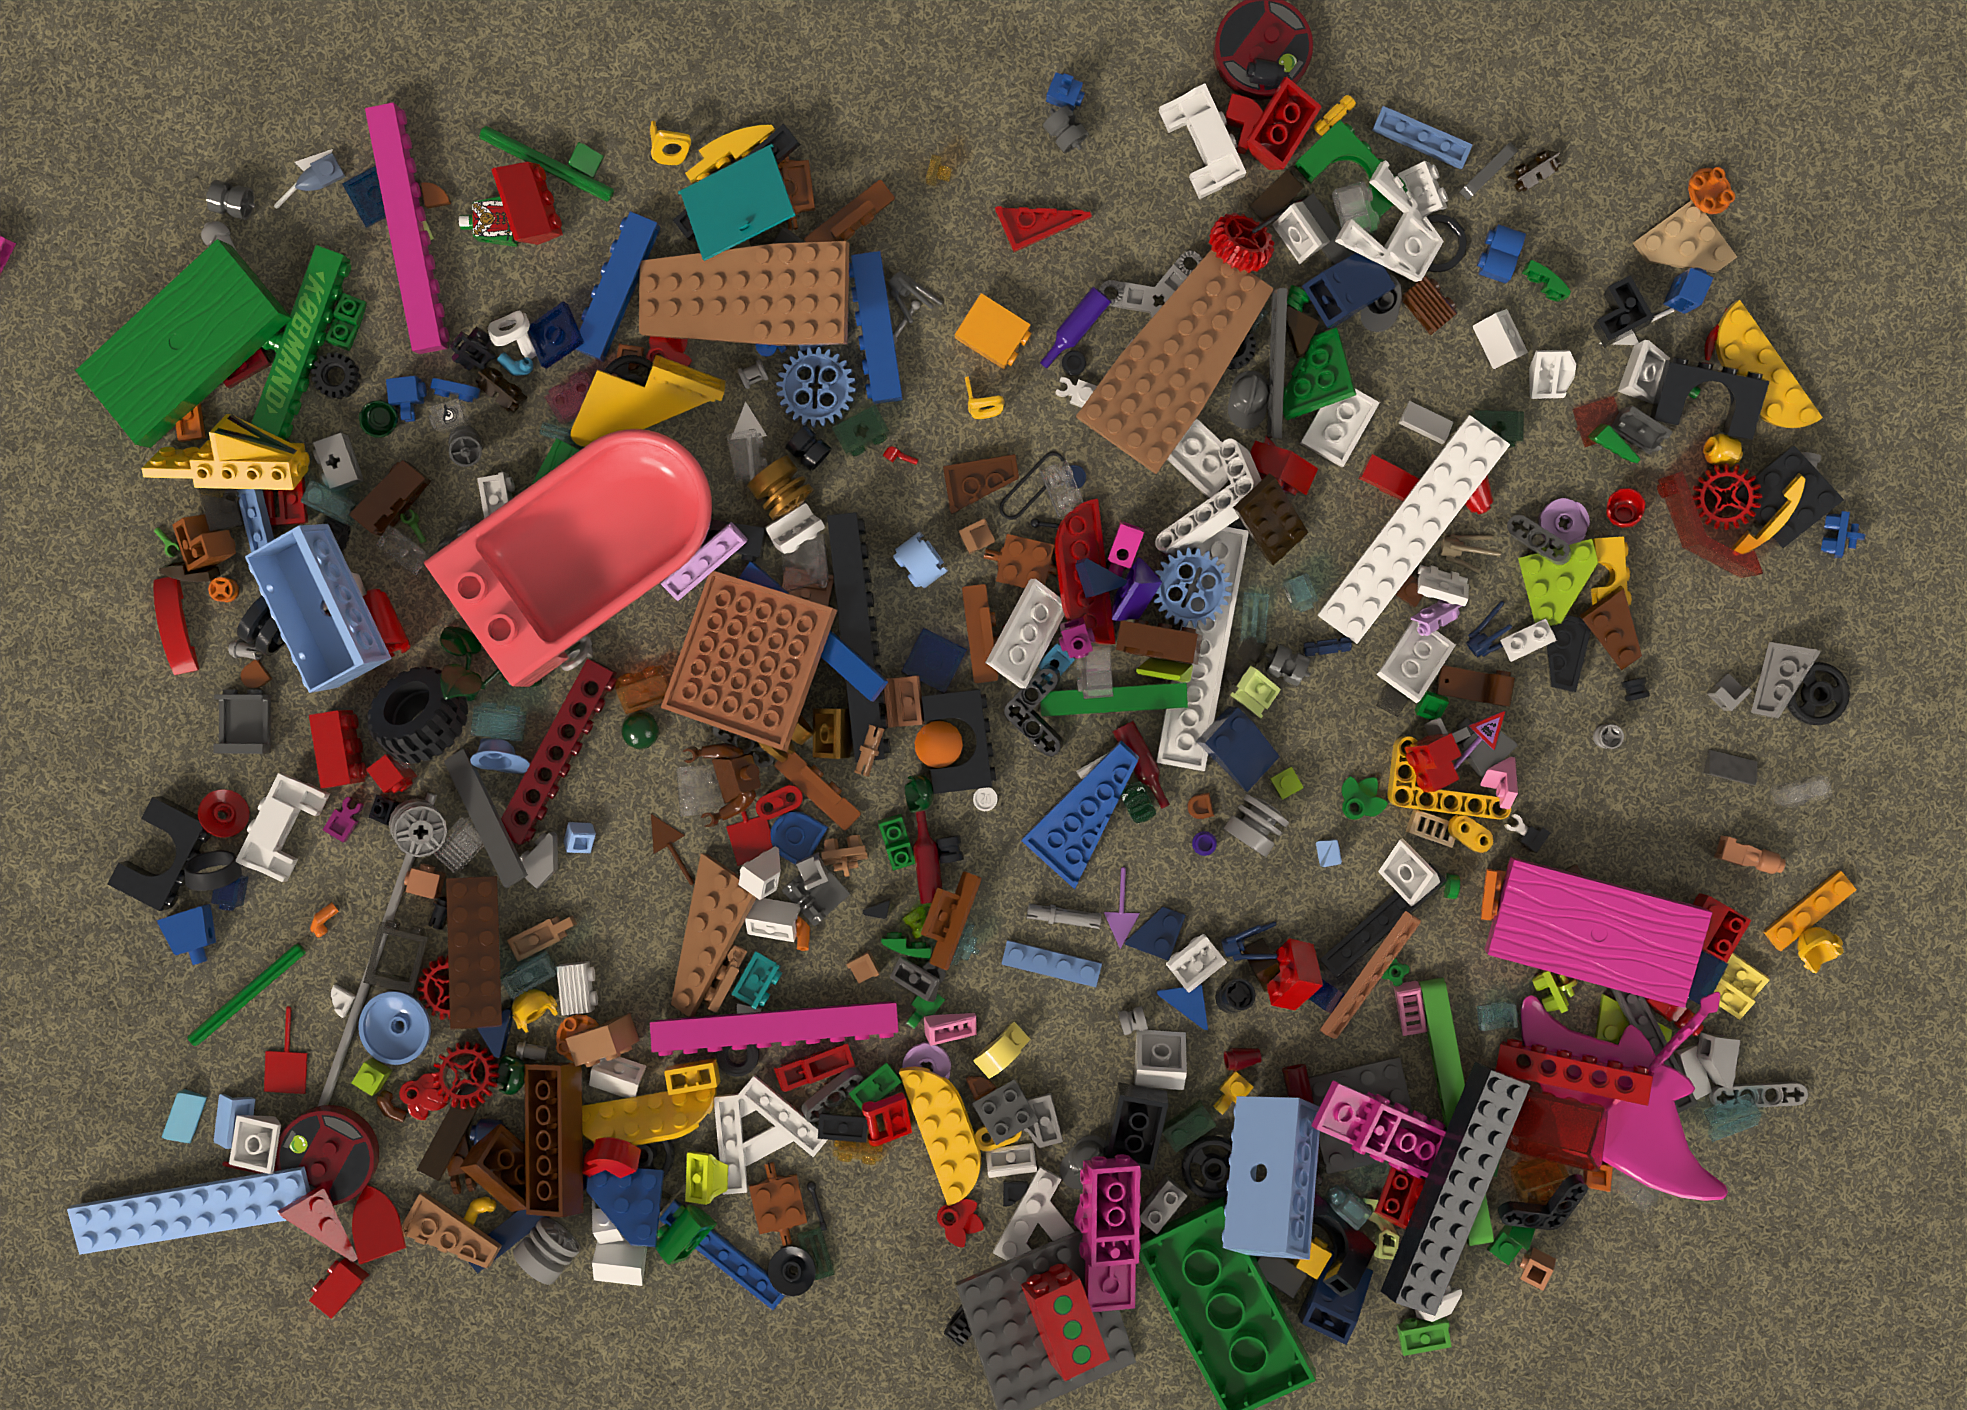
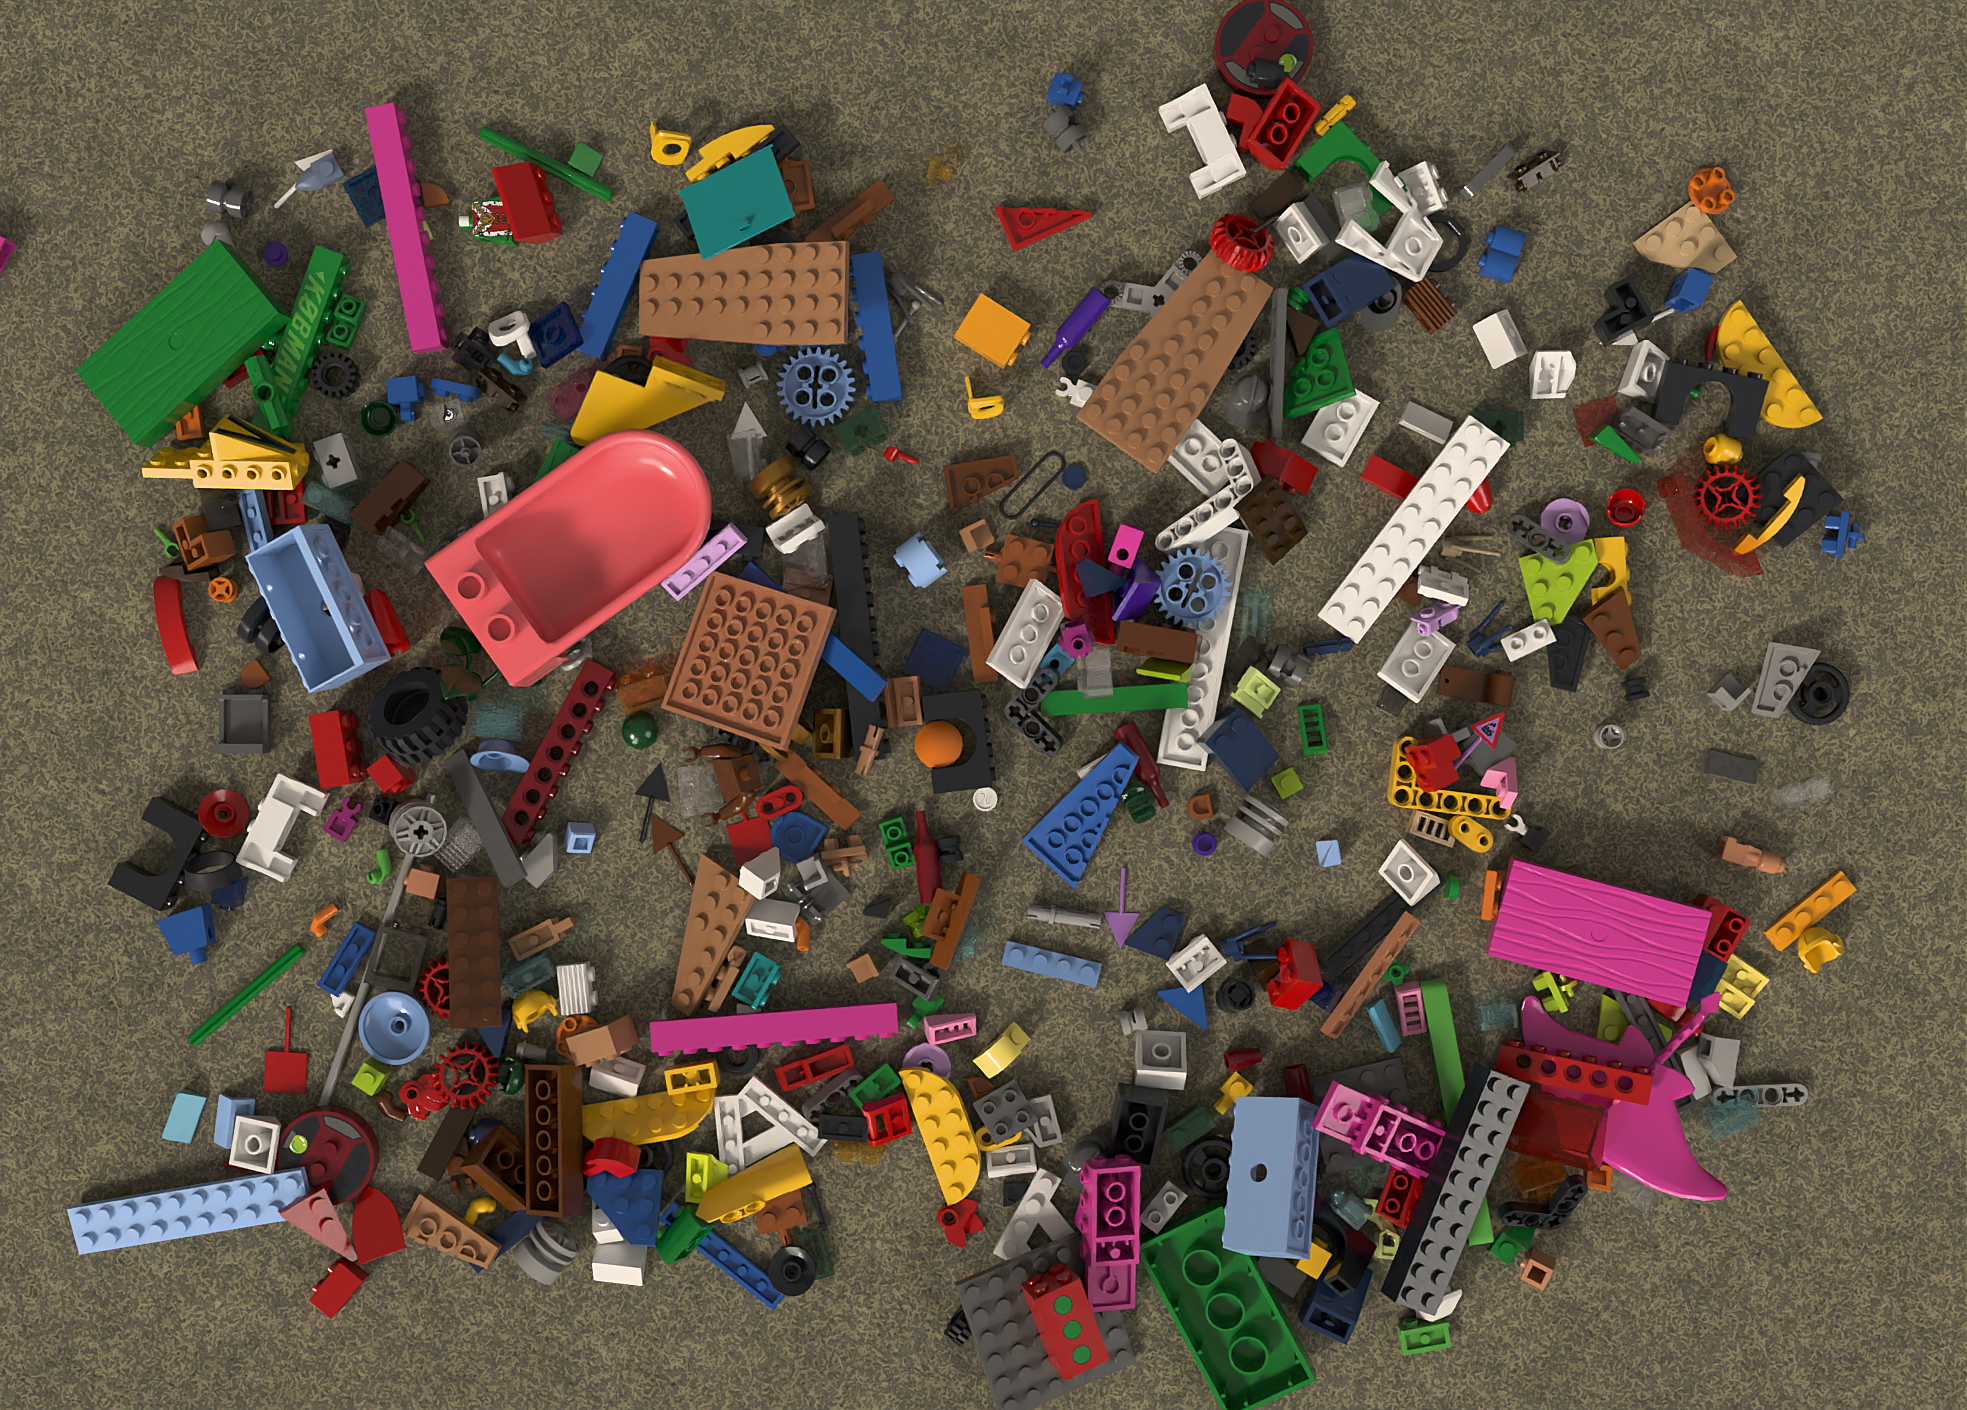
light grey pin [228,639,262,660] -> none
dark green hair [905,774,934,813] -> none
clear hinge [1040,460,1083,518] -> none
clear light blue brick [1282,573,1318,613] -> none
green plate [1341,776,1388,820] -> none
medium blue plate [1372,106,1473,169] -> none
green plate [1415,691,1449,720] -> none
green slope [1521,260,1571,302] -> none
none -> green piece [244,355,291,433]
none -> dark purple plate [263,242,288,267]
none -> blue tile [317,921,378,997]
none -> bright green arm [367,849,392,884]
none -> black piece [634,763,670,843]
none -> yellow panel [695,1142,813,1223]
none -> green slope [1297,703,1329,757]
none -> medium azure slope [1366,999,1401,1053]

